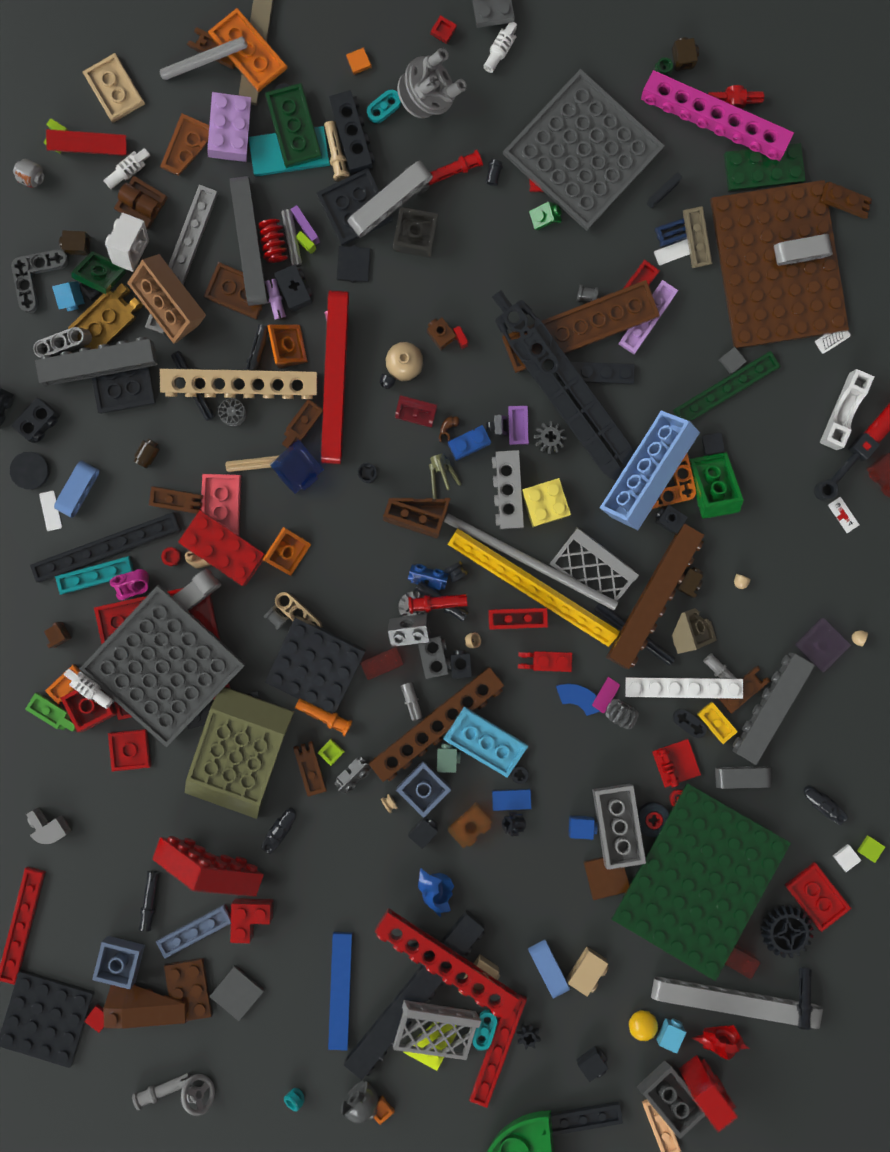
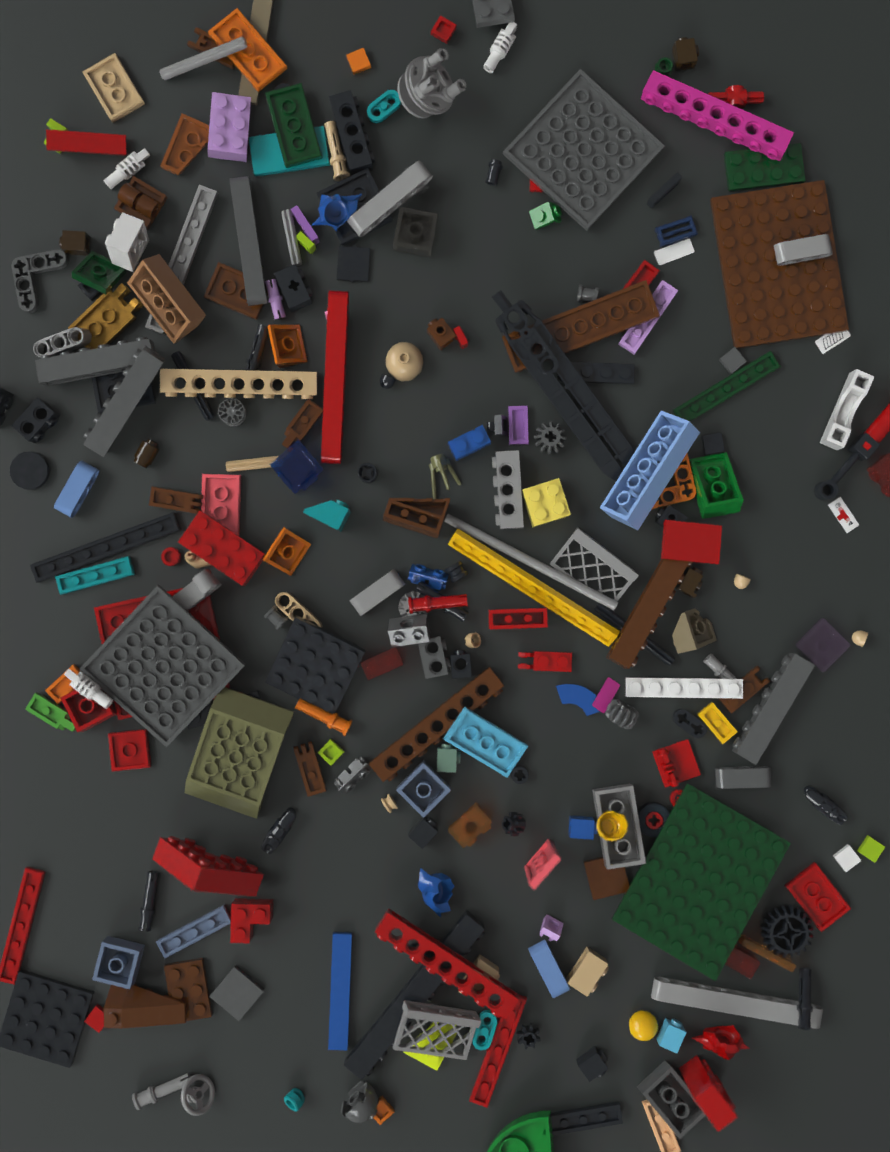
light grey head [13,159,44,188] -> none
light grey brick [26,807,72,844] -> none
white sticker [39,491,62,531] -> none
reddish brown panel [44,622,72,648] -> none
dark azure brick [52,281,85,312] -> none
dark pink piece [110,569,149,600] -> none
red piece [258,219,288,263] -> none
dark red hinge [395,395,437,428] -> none
light grey axle [401,682,422,721] -> none
red pin [428,149,483,186] -> none
reddish brown arm [439,416,459,443] -> none
blue tile [492,789,531,811] -> none
dark tan tile [683,206,712,268] -> none
reddish brown hinge [821,182,872,219] -> none
none -> dark grey brick [83,345,166,457]
none -> teal slope [303,499,351,532]
none -> blue hair [311,194,362,232]
none -> light grey beam [350,569,405,616]
none -> coral tile [524,839,561,890]
none -> lavender tile [540,915,564,942]
none -> yellow hair [596,811,628,841]
none -> red tile [661,520,722,565]
none -> clear orange tile [738,934,796,972]

